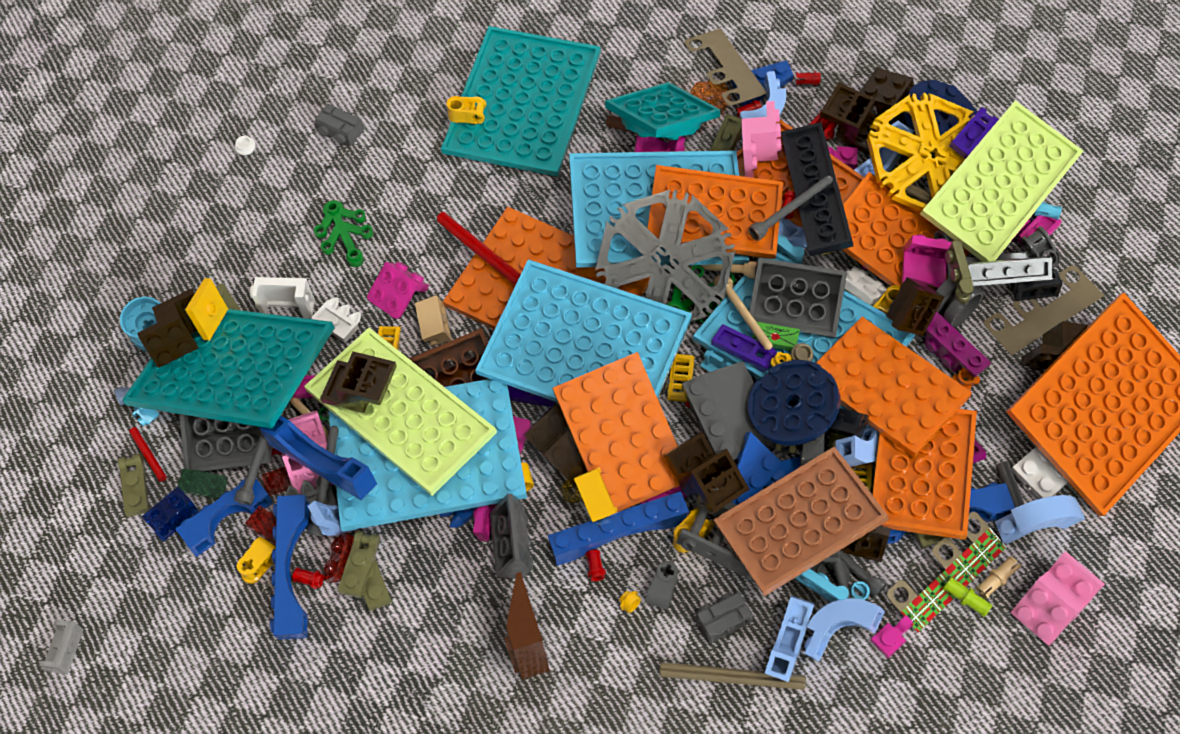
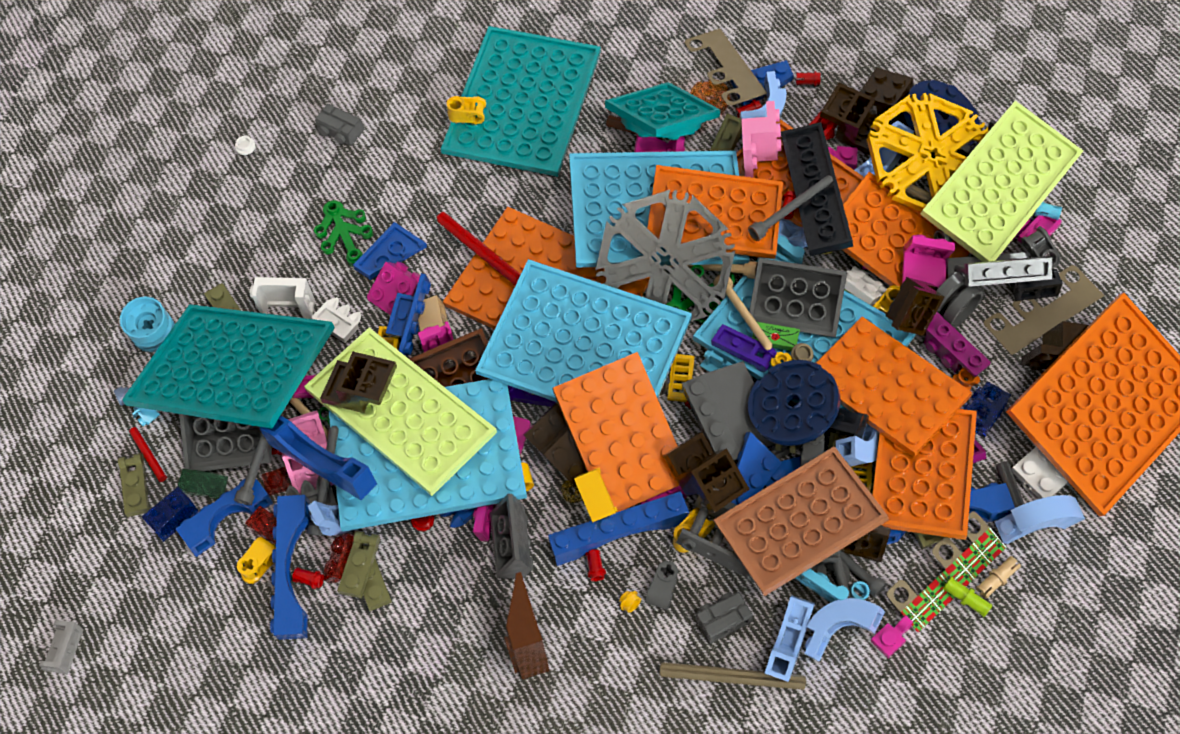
dark brown bracket [137,288,198,368] -> none
yellow plate [185,278,228,340] -> none
olive hinge [945,241,974,304] -> none
dark purple plate [949,107,999,159] -> none
bright pink bracket [1011,551,1105,646] -> none
none -> blue wing [353,222,427,280]
none -> blue bracket [386,273,431,357]
none -> red plate [411,515,435,532]
none -> dark pink plate [418,321,454,353]
none -> clear blue brick [963,381,1011,438]

